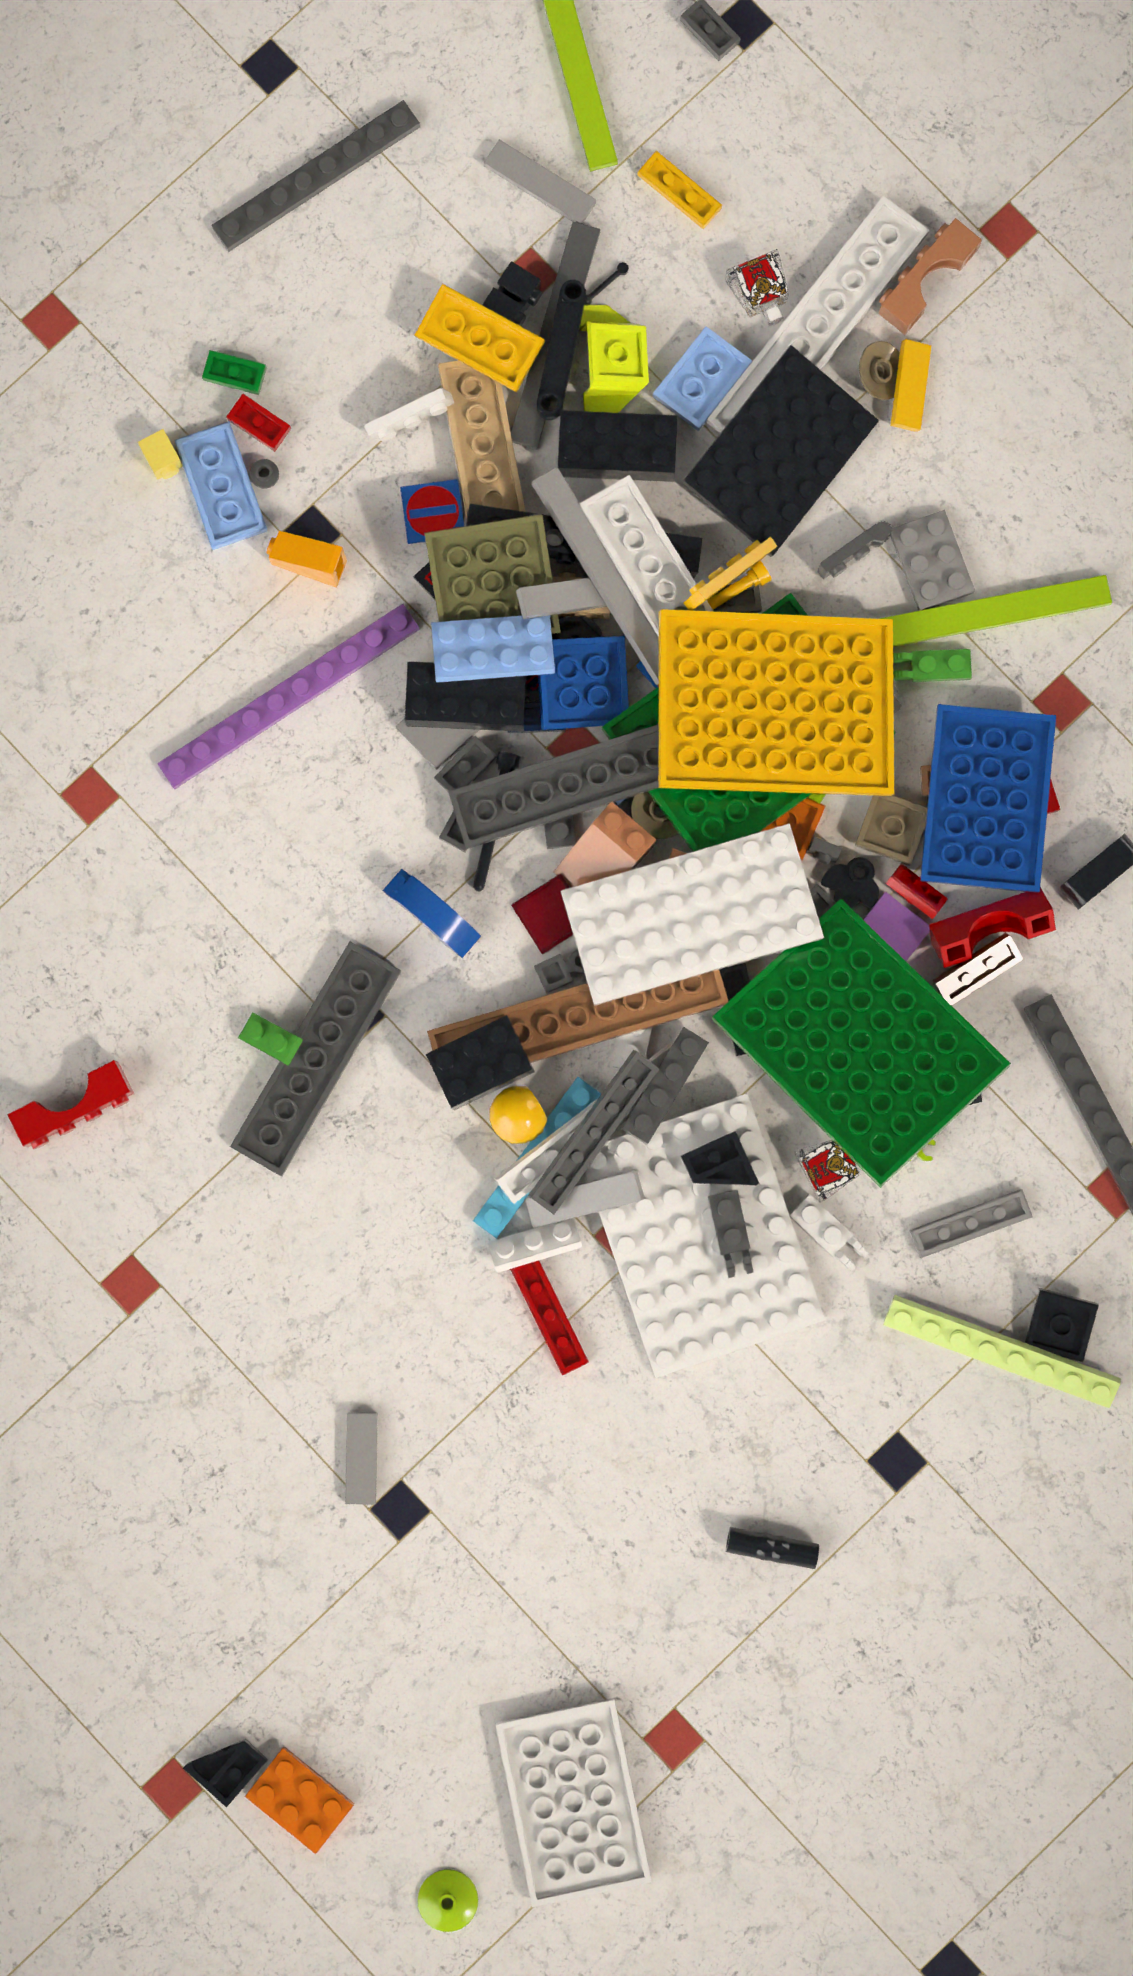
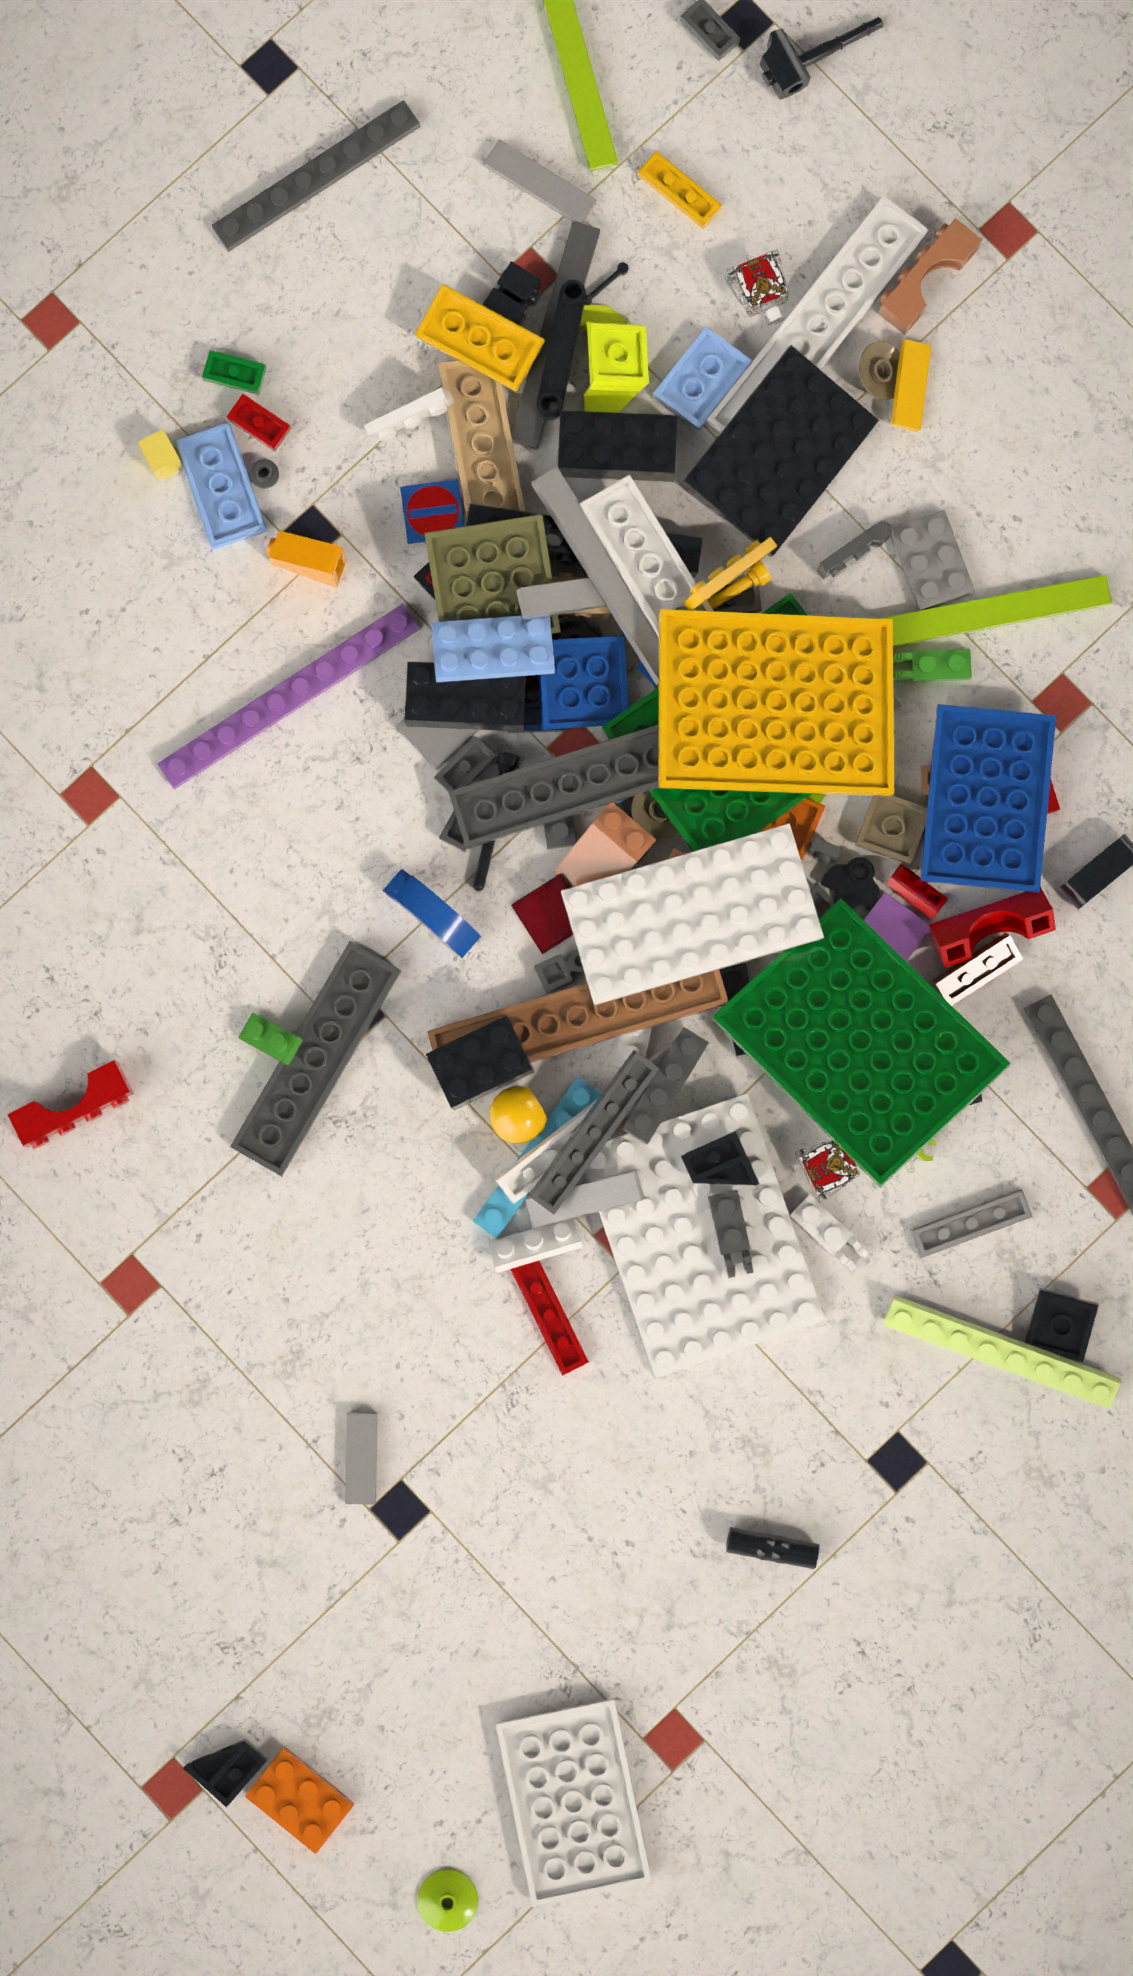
none -> black piece [759,17,884,100]

